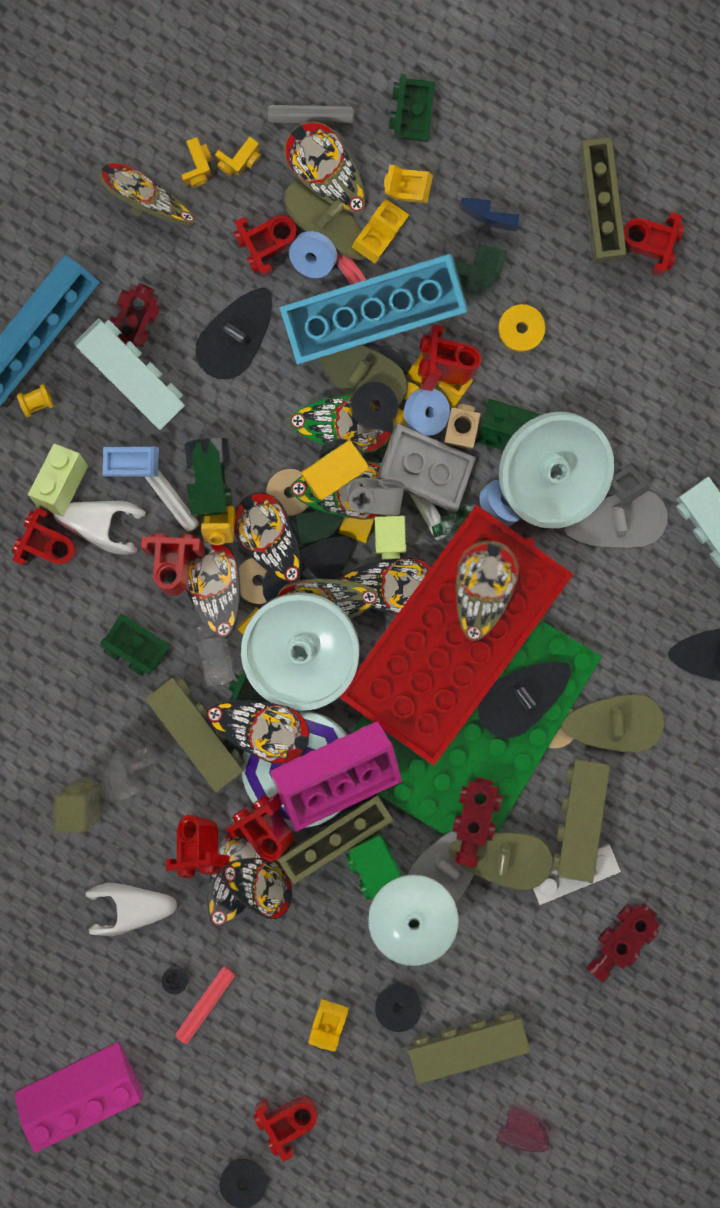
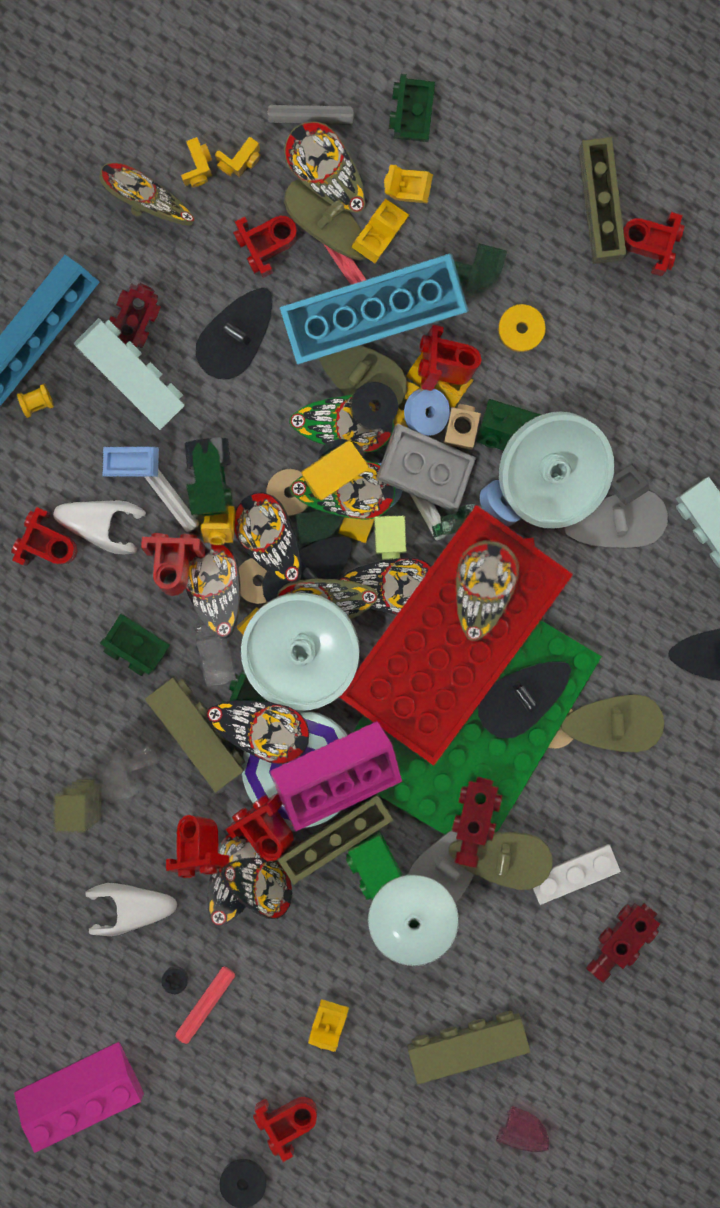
yellowish green brick [28,444,88,517] -> none
light blue piece [289,231,337,278] -> none
light grey piece [345,477,404,516] -> none
black piece [375,984,422,1032] -> none
dark blue slope [460,197,519,231] -> none
olive brick [552,759,610,883] -> none

